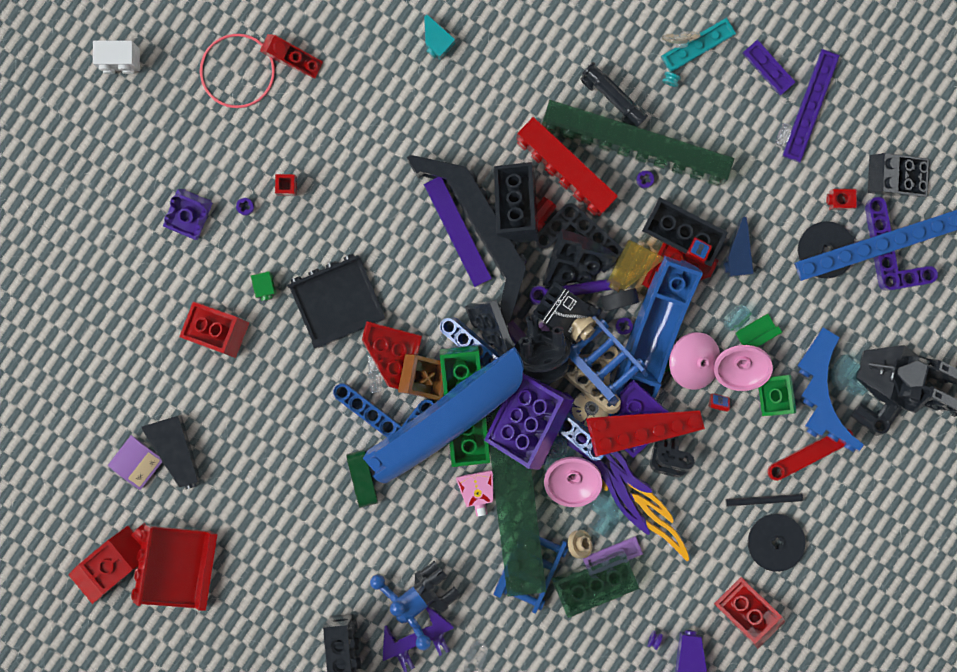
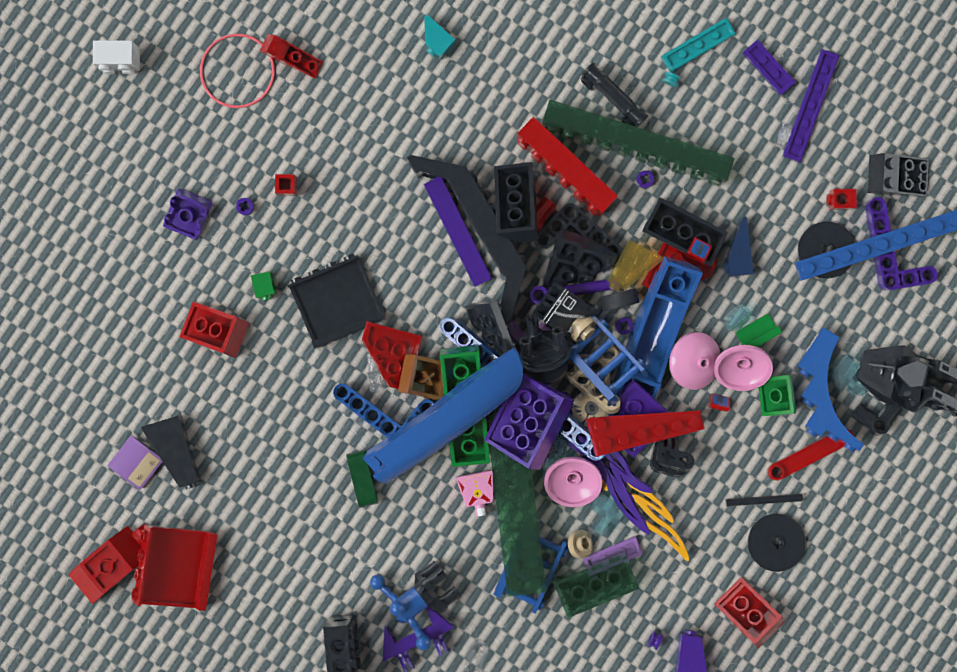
clear dish [662,31,700,48] -> none

